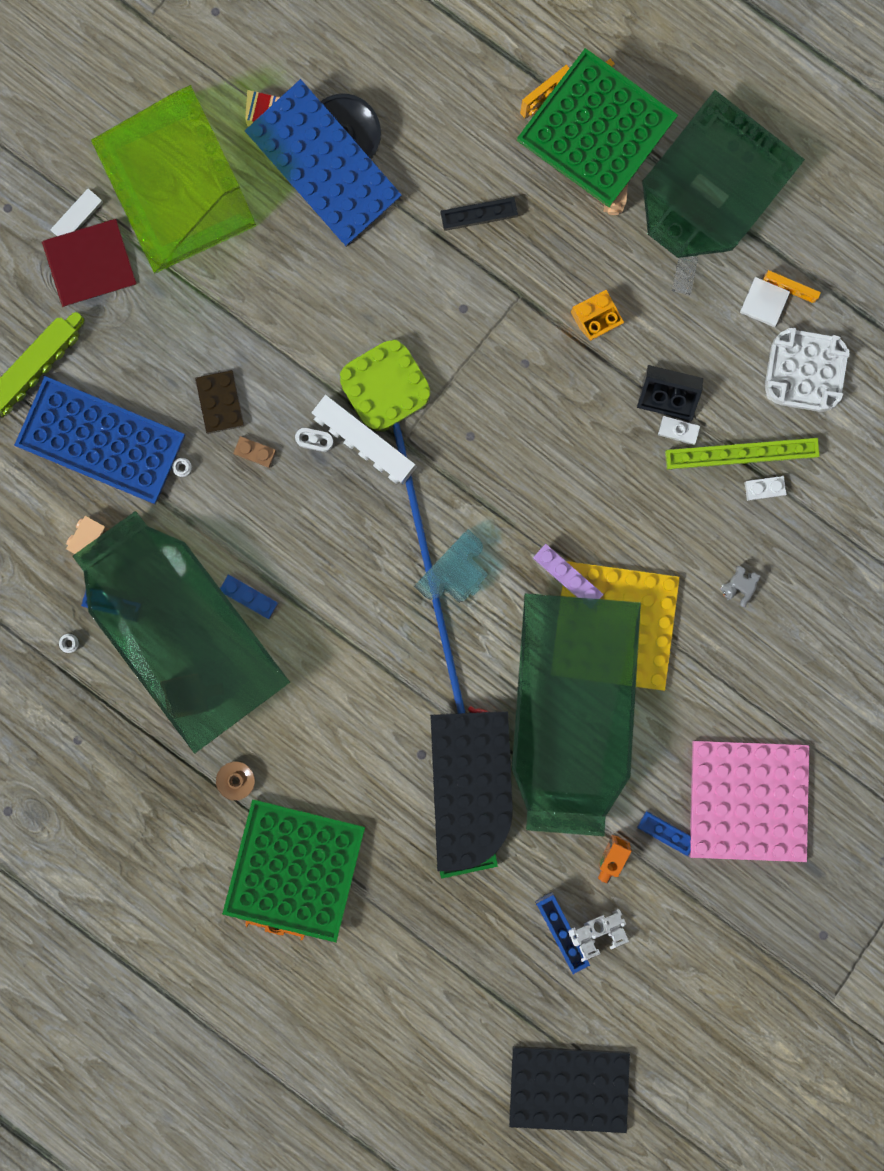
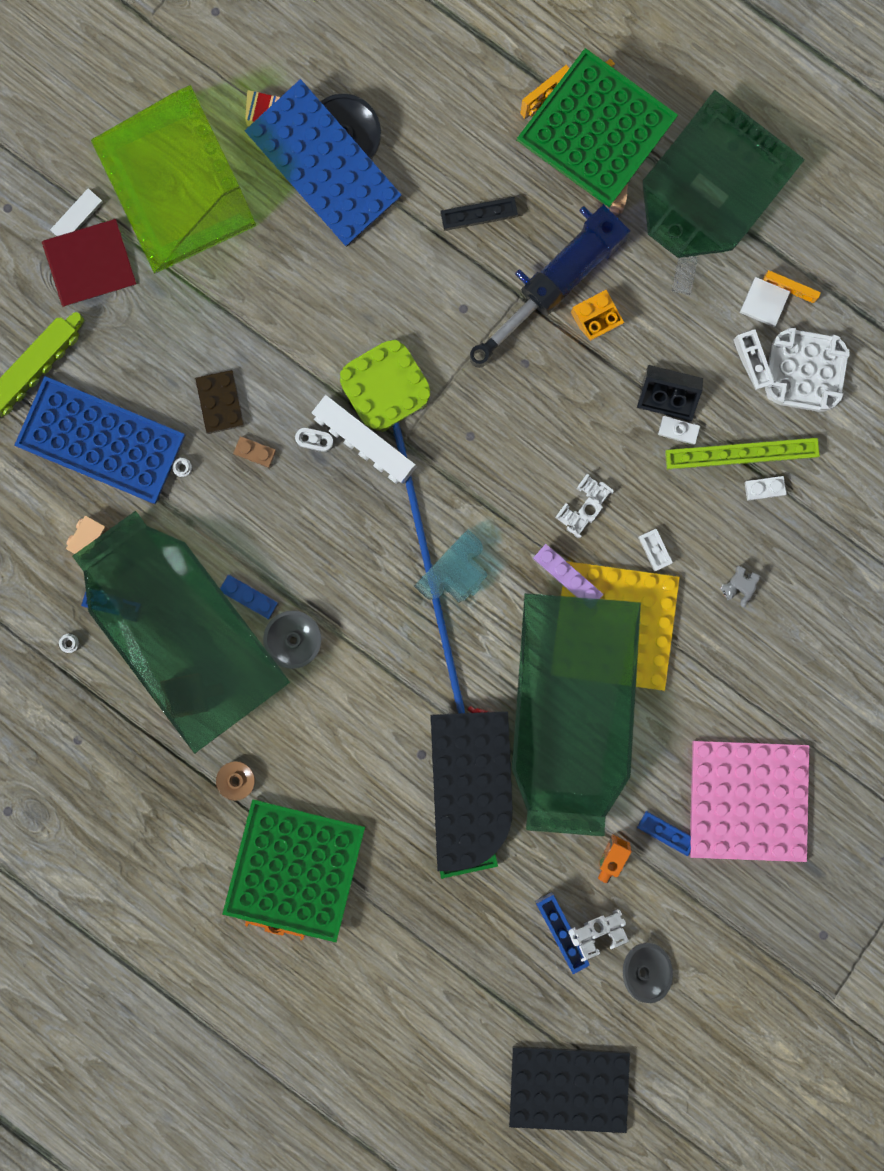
none -> dark grey dish [263,611,321,669]
none -> clear blue piece [470,204,631,368]
none -> white piece [555,474,614,538]
none -> dark grey dish [623,943,673,1003]
none -> white plate [638,529,673,572]
none -> white slope [734,329,774,390]

